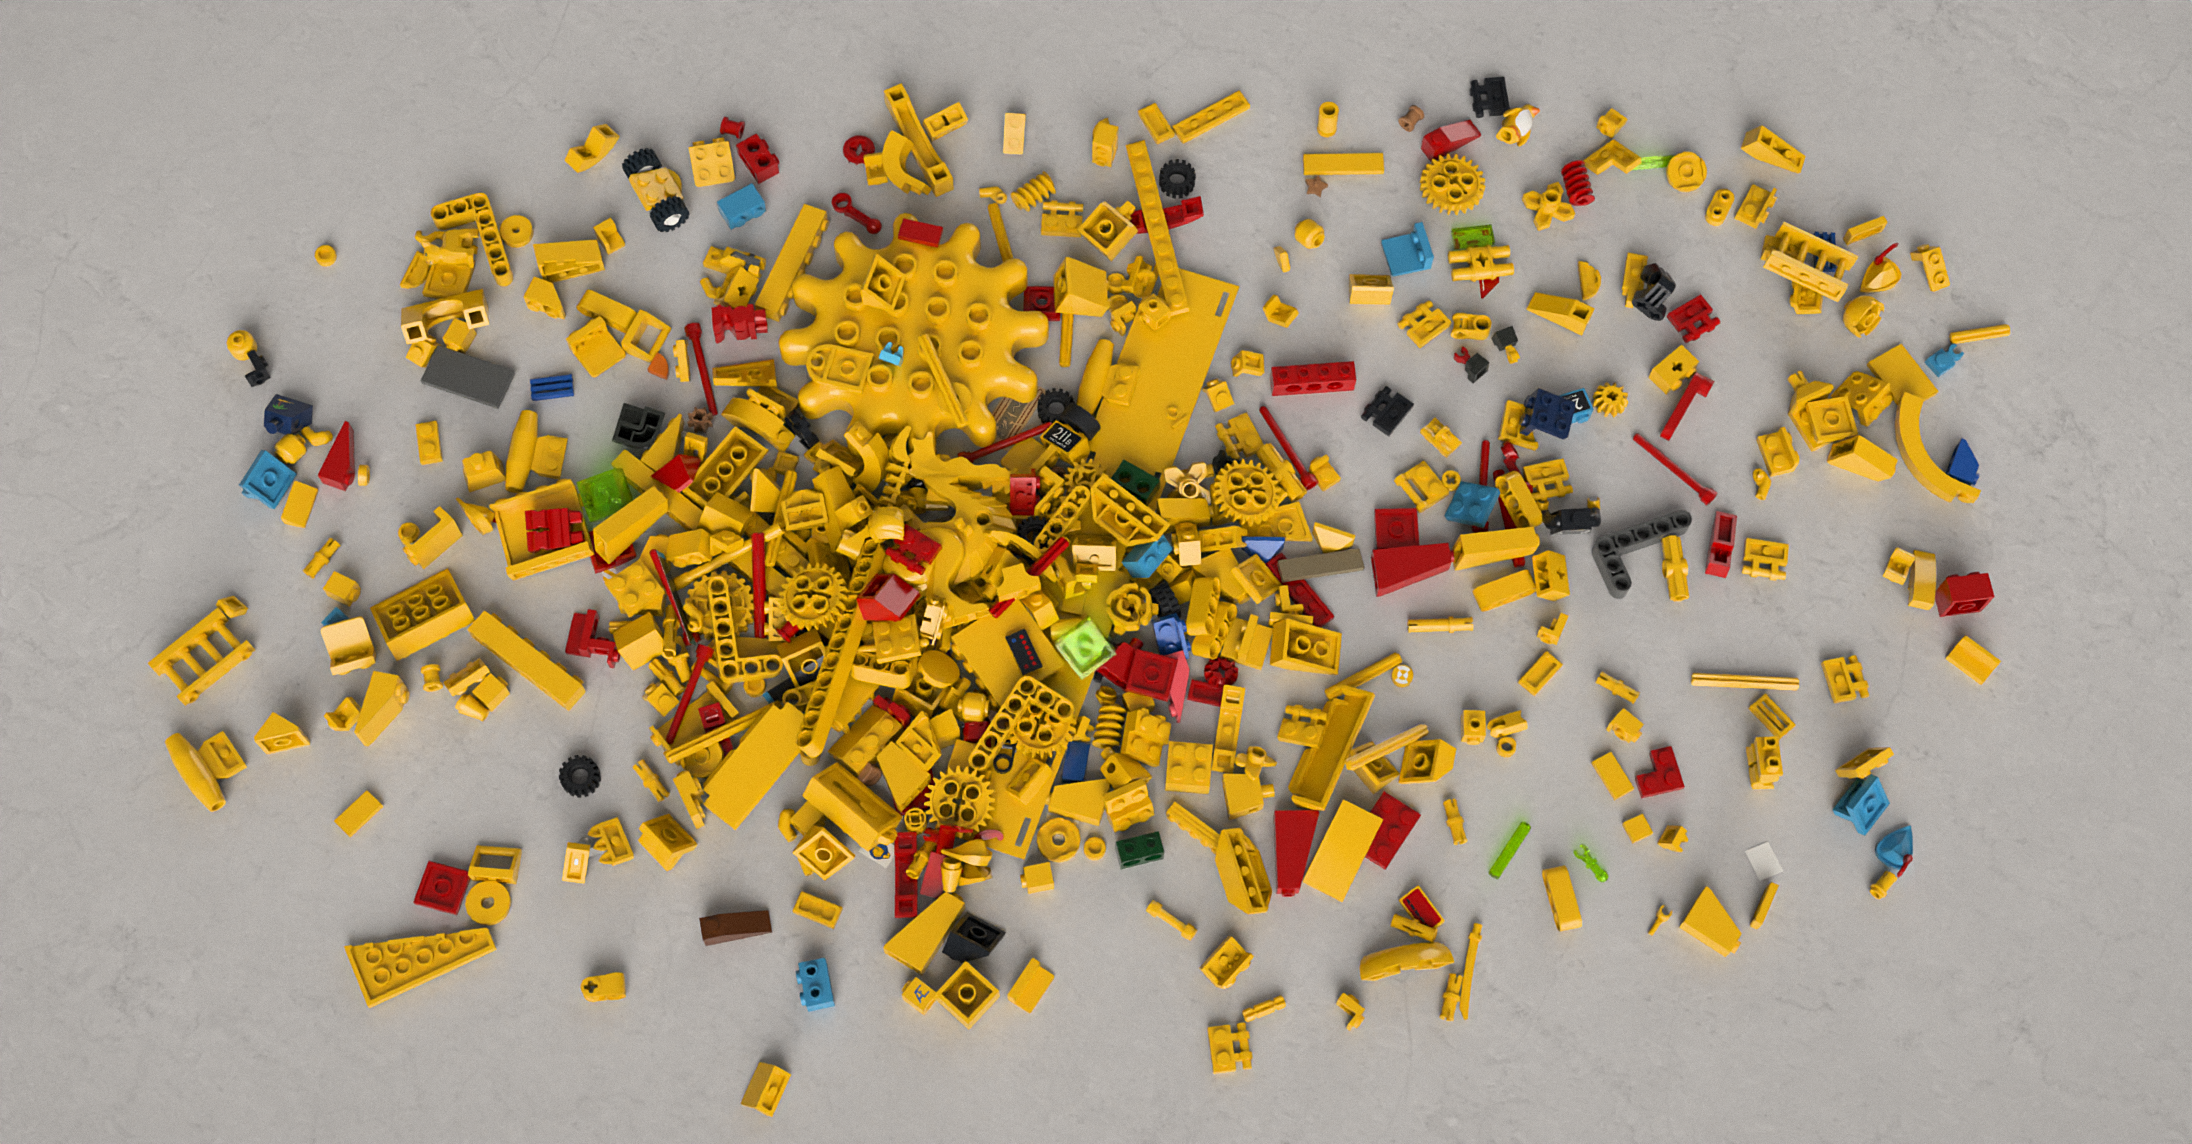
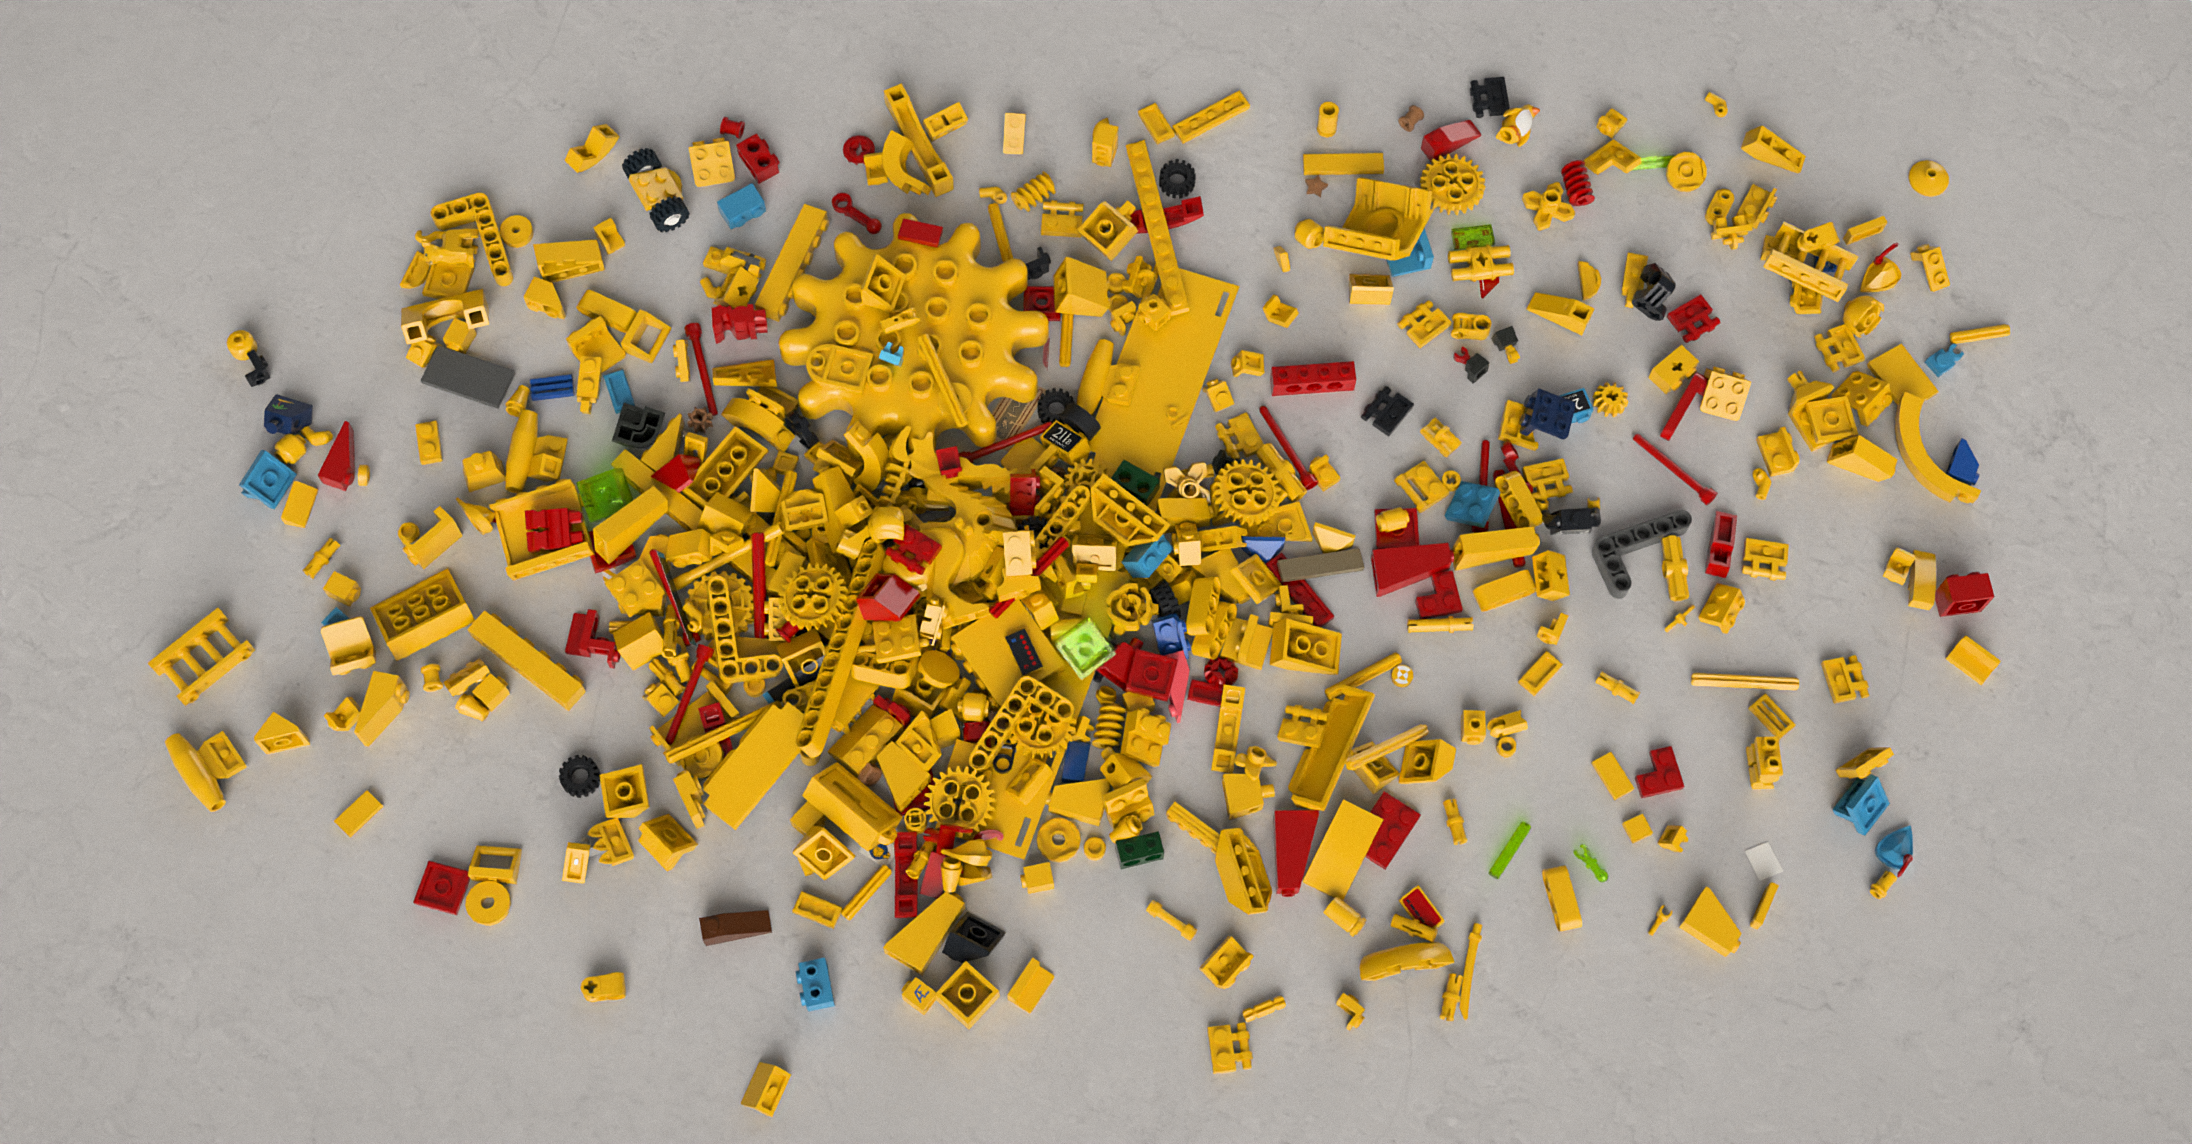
yellow tile [215,596,248,618] -> none
yellow tile [314,245,337,266] -> none
yellow wing [344,928,497,1008] -> none
yellow pin [632,759,670,802] -> none
orange tile [647,352,669,380] -> none
yellow arm [778,808,797,842] -> none
yellow brick [1165,741,1213,794] -> none
yellow brick [1606,708,1644,743] -> none
none -> yellow cone [506,385,530,417]
none -> yellow panel [528,453,562,482]
none -> yellow hinge [576,356,603,414]
none -> yellow slope [599,764,650,818]
none -> dark azure tile [603,370,635,414]
none -> yellow slope [768,551,807,593]
none -> yellow axle [841,864,892,920]
none -> yellow bar [880,308,920,335]
none -> red bracket [936,446,962,479]
none -> yellow bracket [1003,525,1036,576]
none -> black bracket [1026,247,1051,280]
none -> red sticker [1042,338,1050,370]
none -> yellow cone [1109,815,1143,843]
none -> yellow panel [1323,177,1434,261]
none -> yellow piece [1323,896,1367,937]
none -> yellow brick [1376,507,1409,533]
none -> red plate [1415,570,1463,619]
none -> yellow piece [1665,605,1695,632]
none -> yellow bracket [1698,583,1745,634]
none -> yellow bracket [1700,366,1751,421]
none -> yellow arm [1705,92,1728,117]
none -> yellow hips [1710,215,1753,250]
none -> yellow piece [1796,222,1840,253]
none -> yellow plate [1814,324,1865,373]
none -> yellow dish [1908,160,1949,197]

